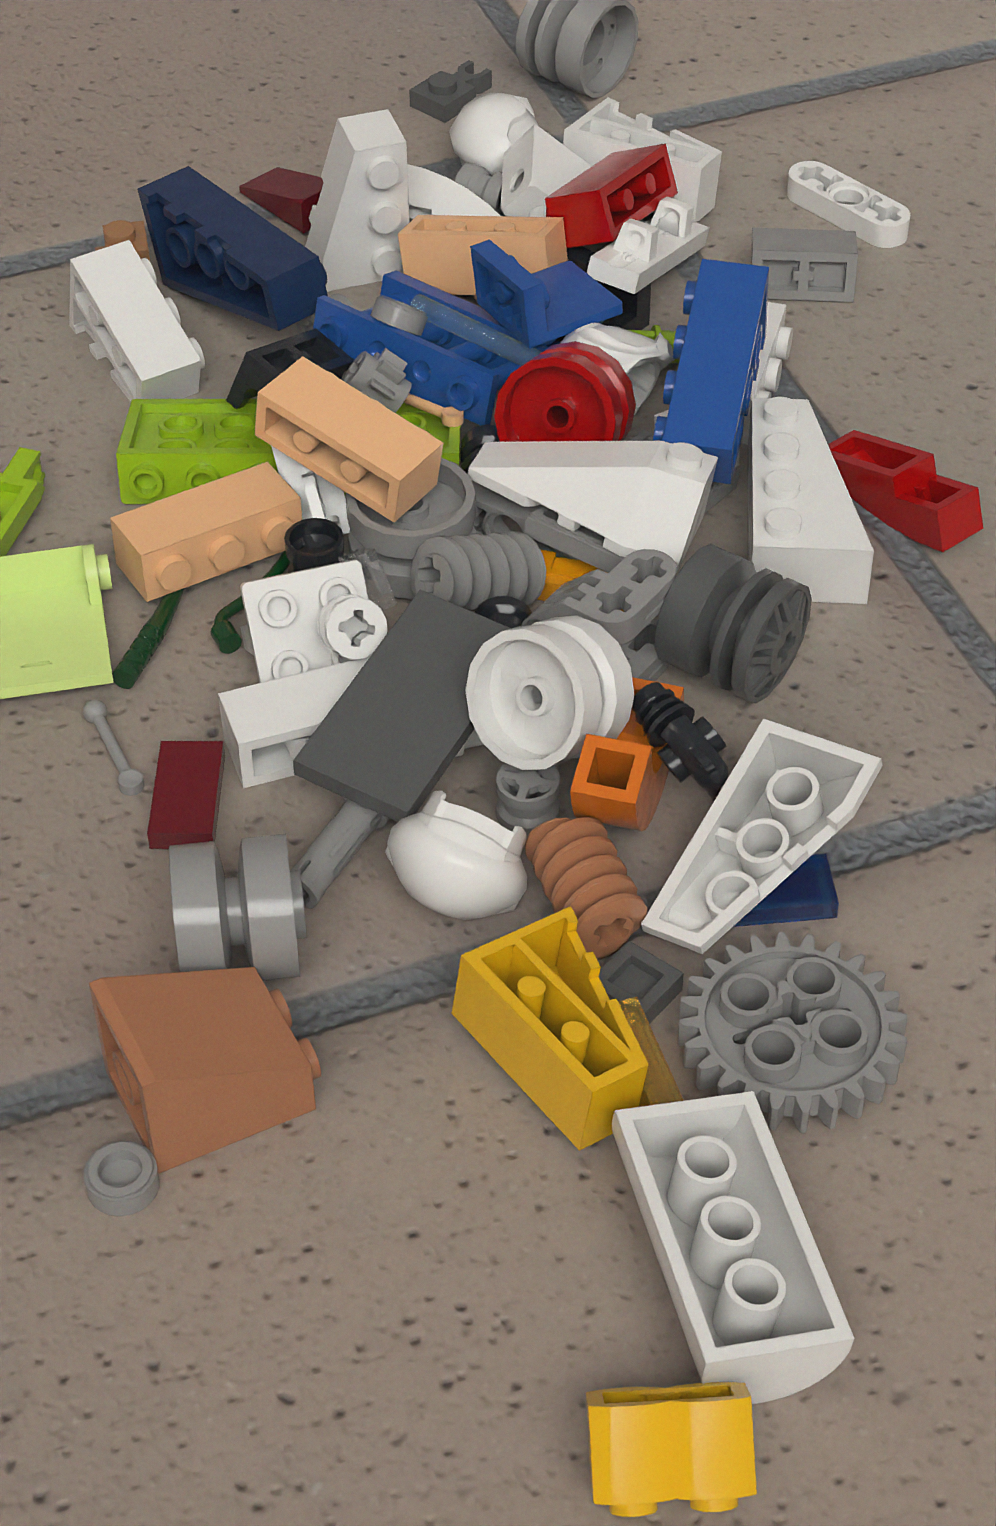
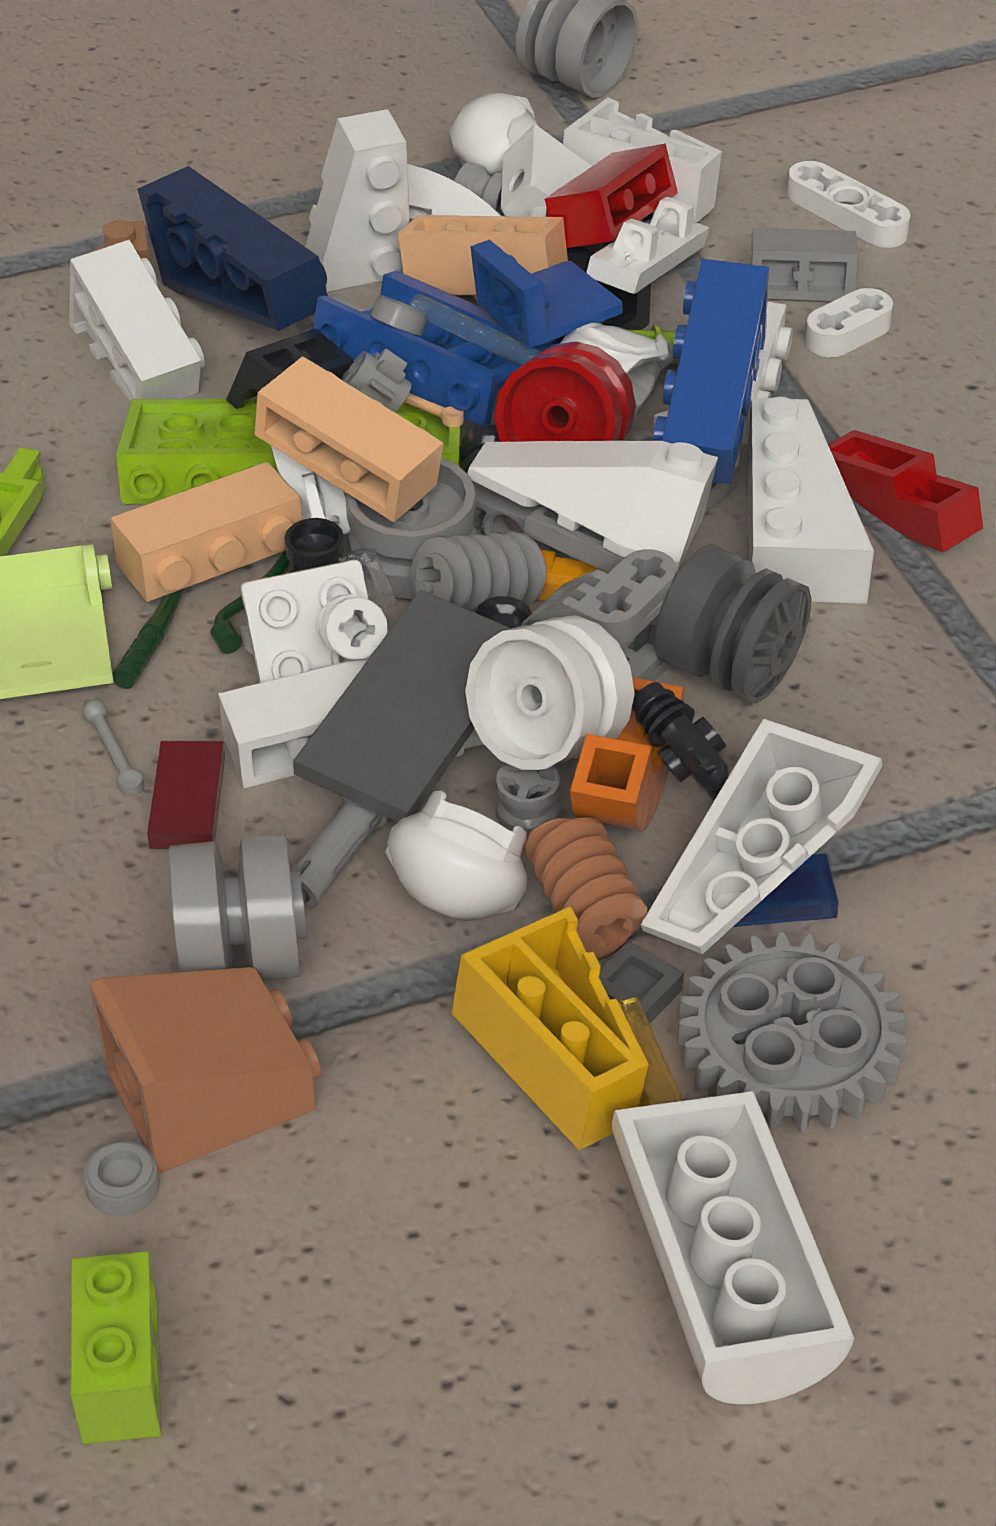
dark red slope [239,167,324,233] -> none
dark grey plate [409,60,492,123] -> none
yellow brick [586,1382,757,1517] -> none
none -> lime brick [70,1251,161,1444]
none -> white beam [805,288,893,358]

